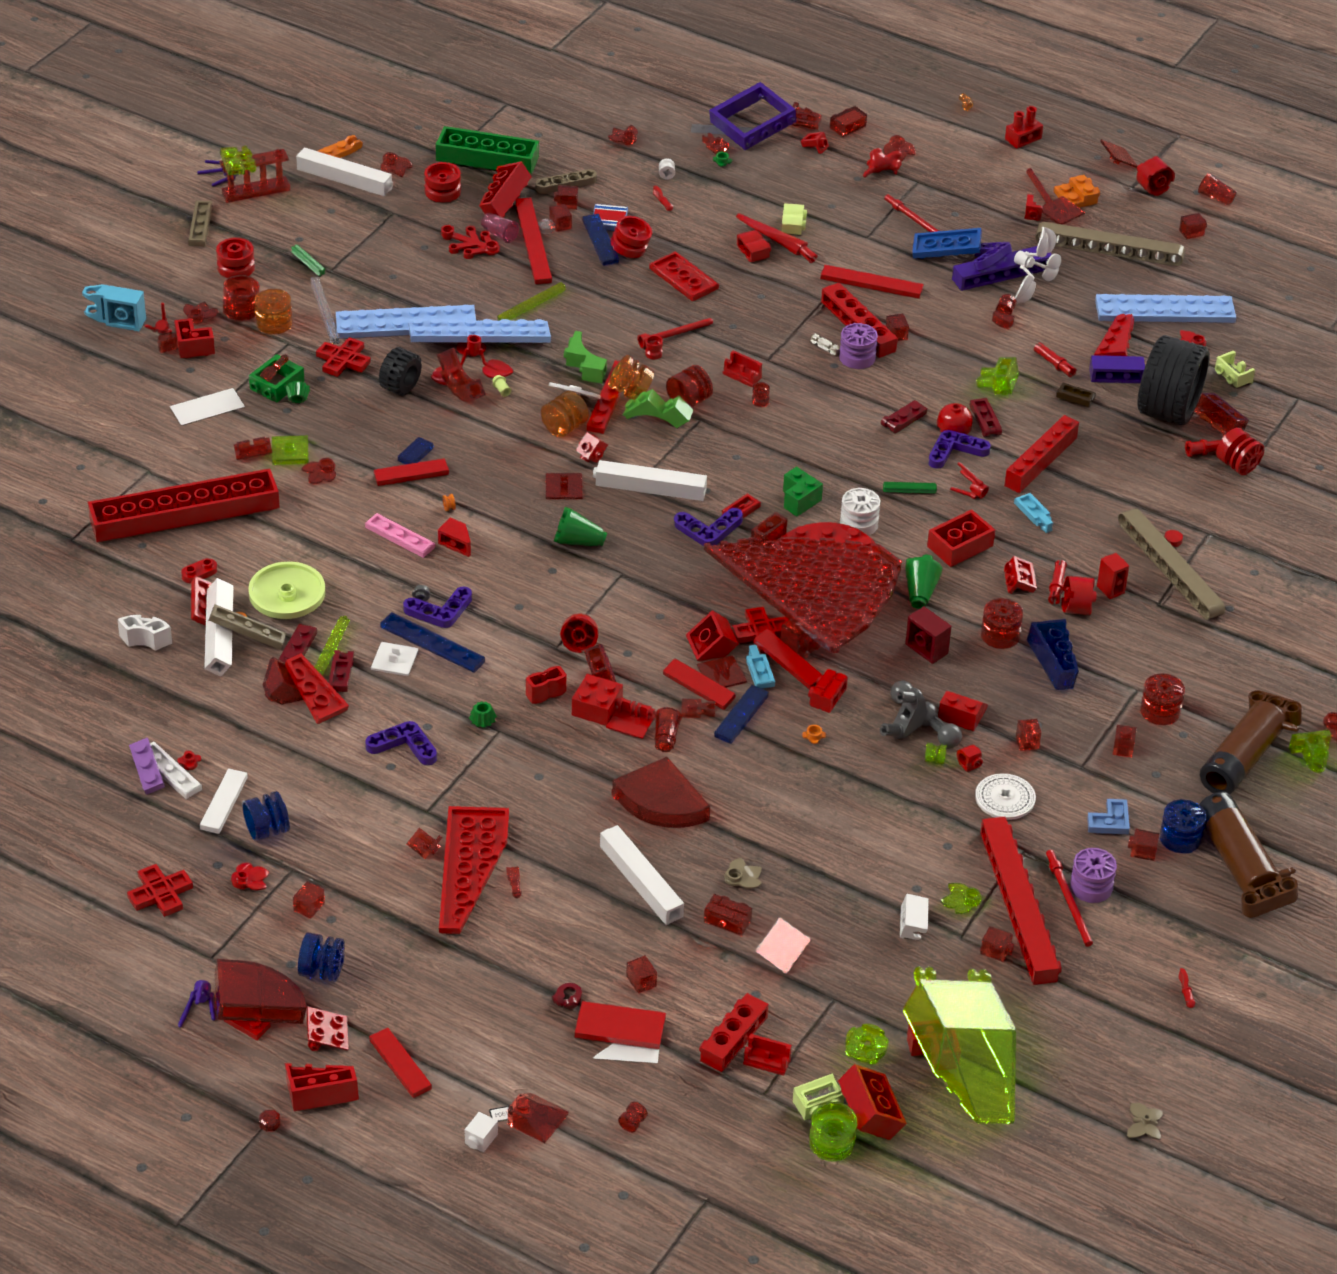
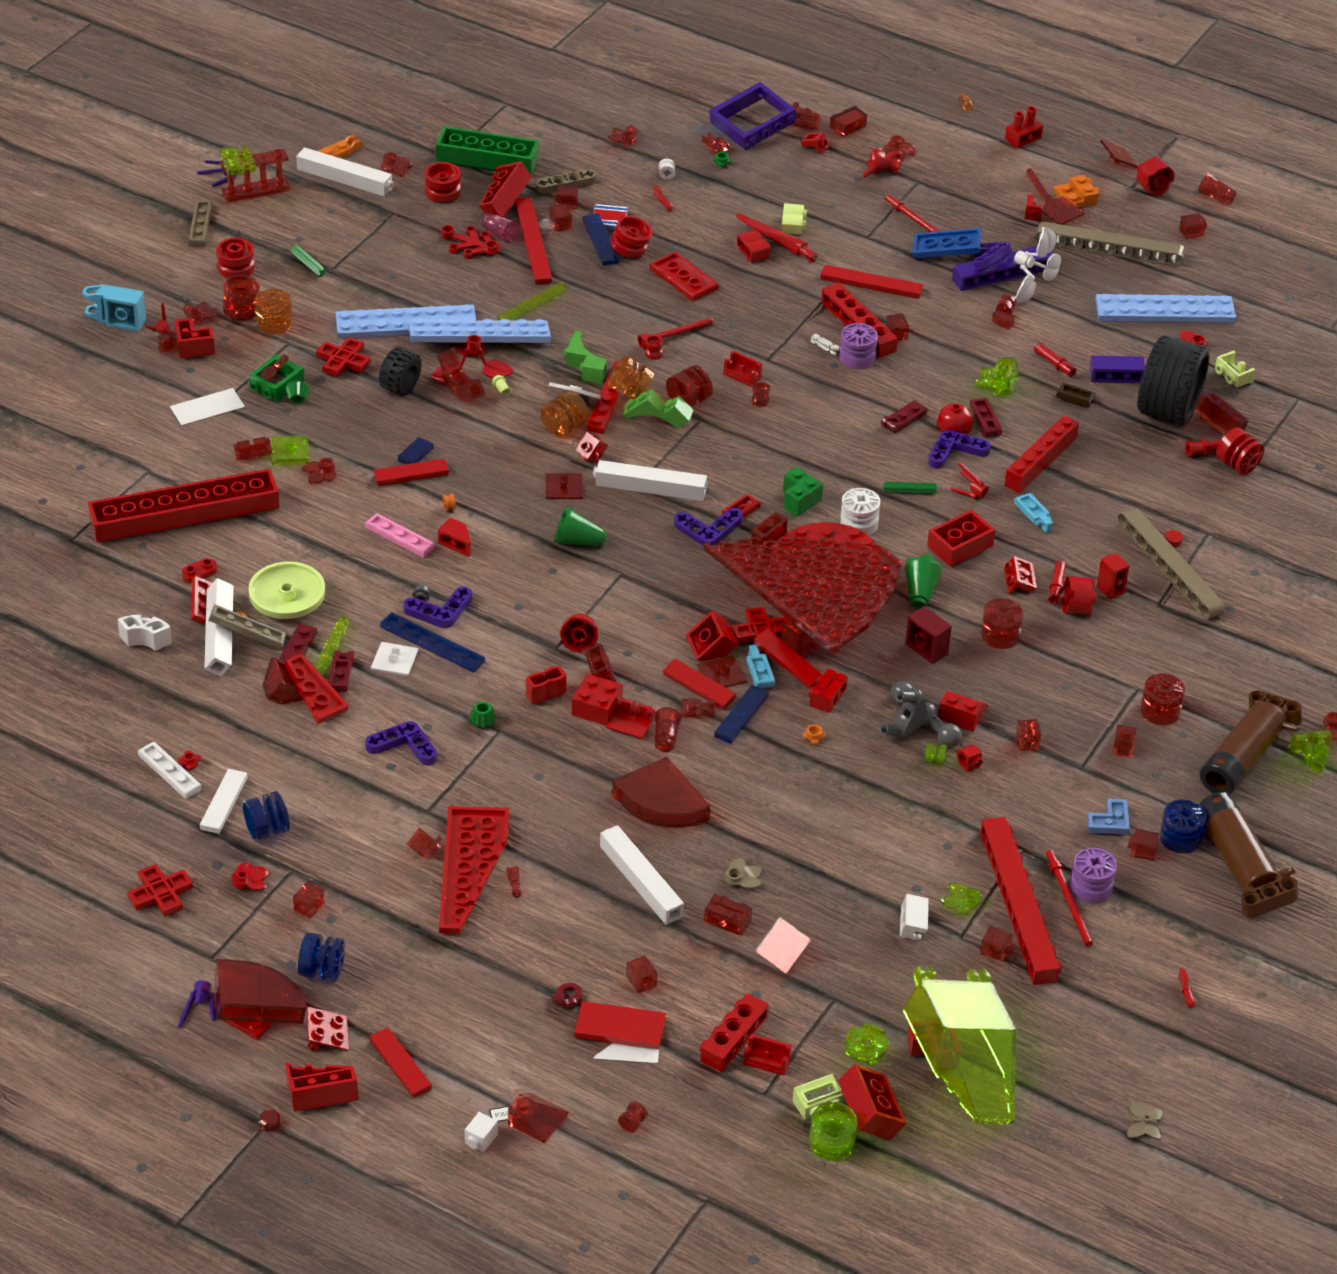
medium lavender plate [129,737,165,795] -> none
clear axle [310,276,340,344] -> none
white piece [975,774,1036,820] -> none
clear blue wedge [1026,619,1079,690] -> none
red wing [1094,314,1134,356] -> none

